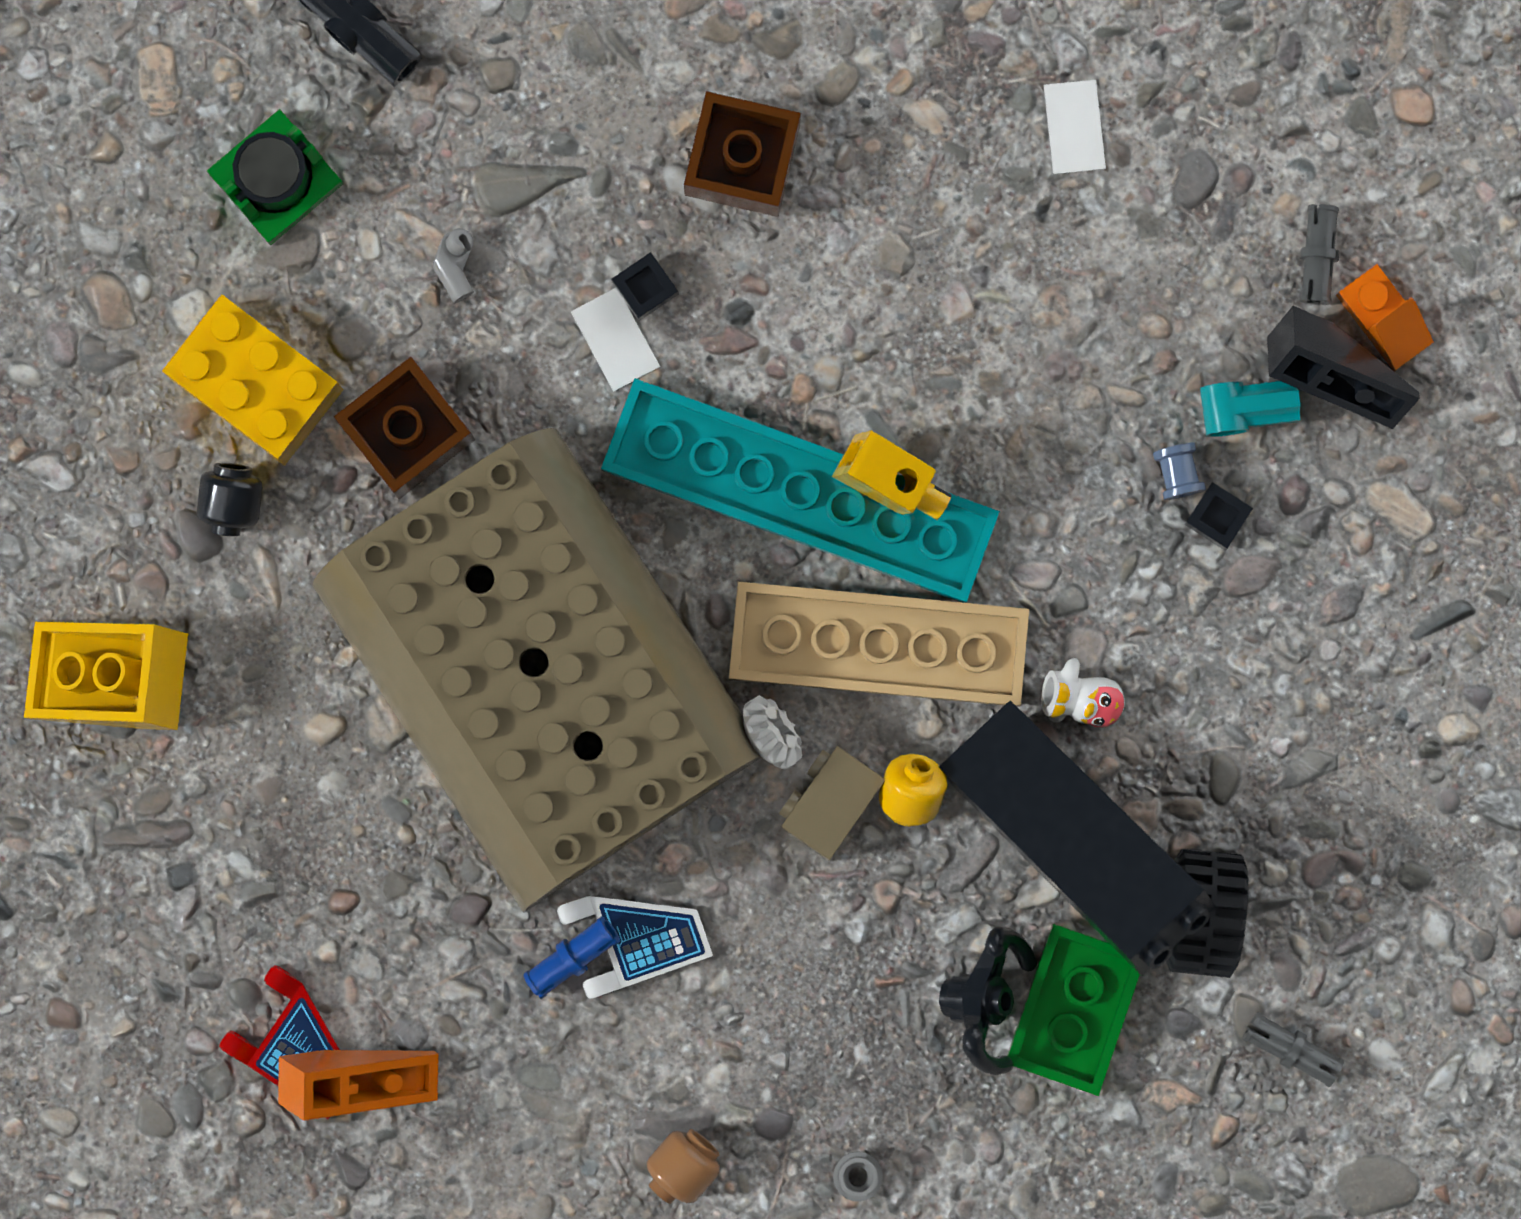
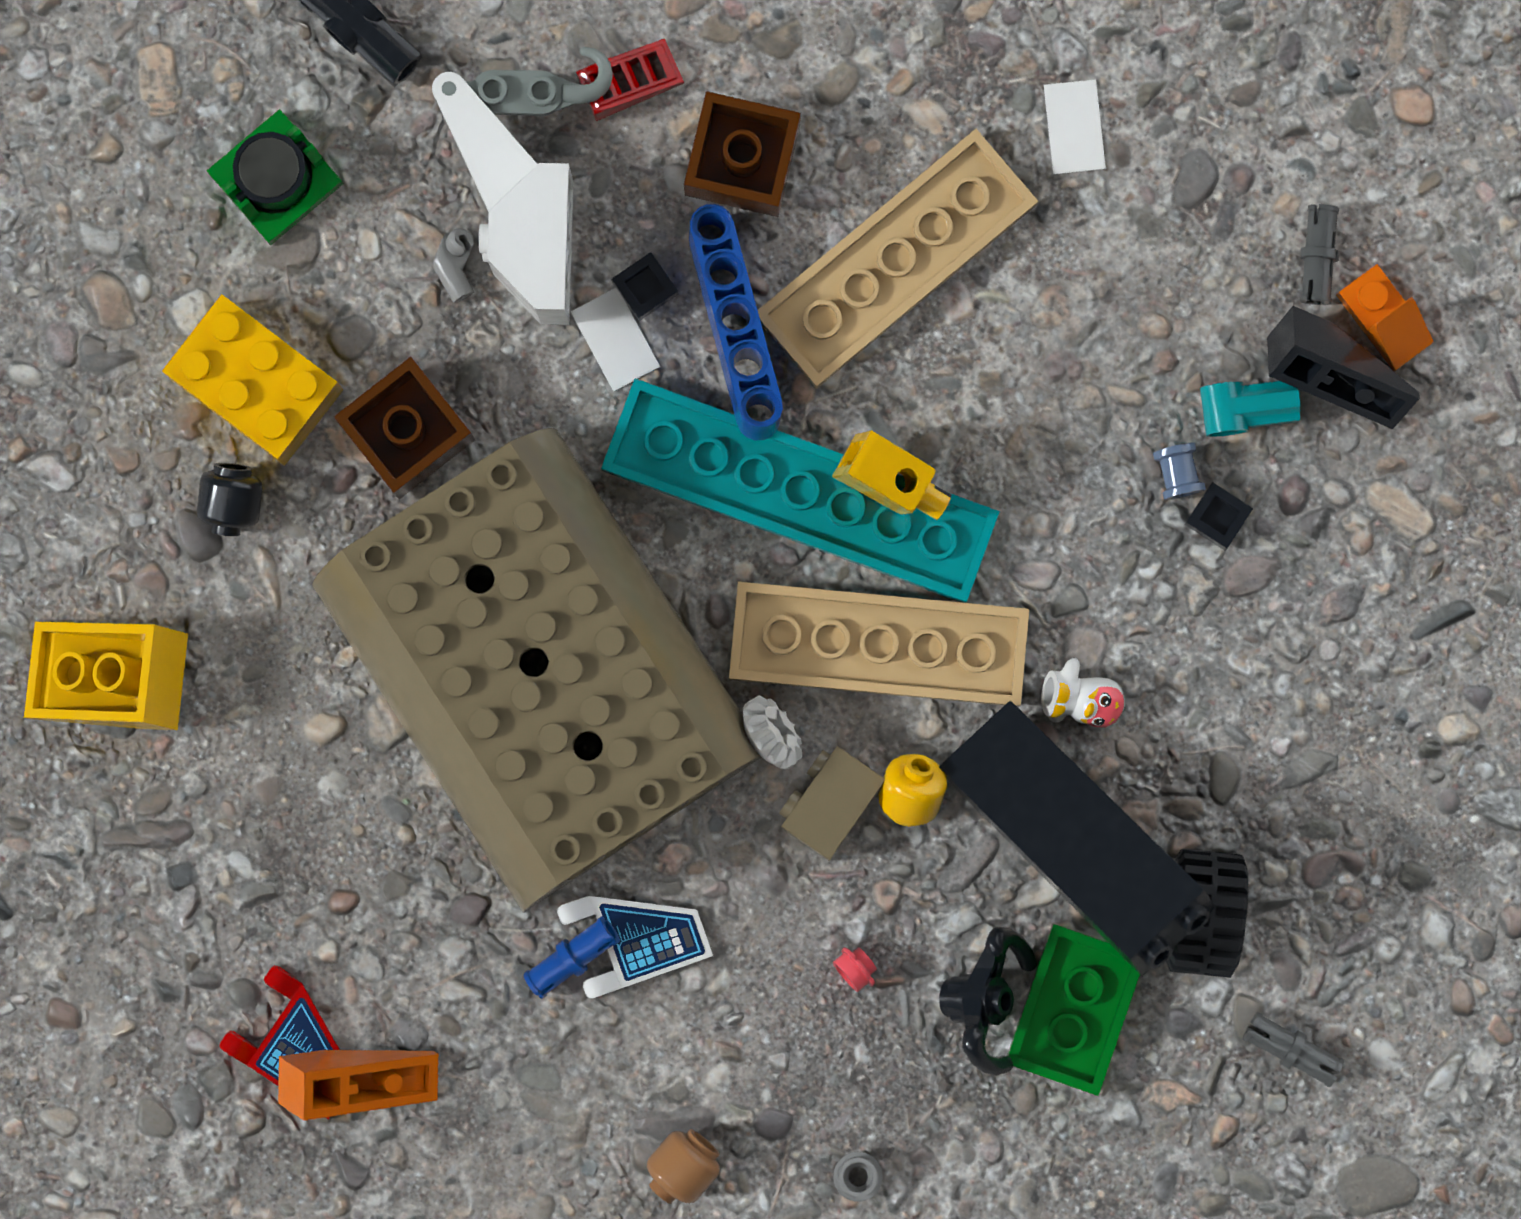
none -> white slope [432,46,613,325]
none -> red slope [576,38,684,122]
none -> blue beam [689,204,783,441]
none -> tan plate [758,129,1039,389]
none -> coral plate [833,947,877,992]

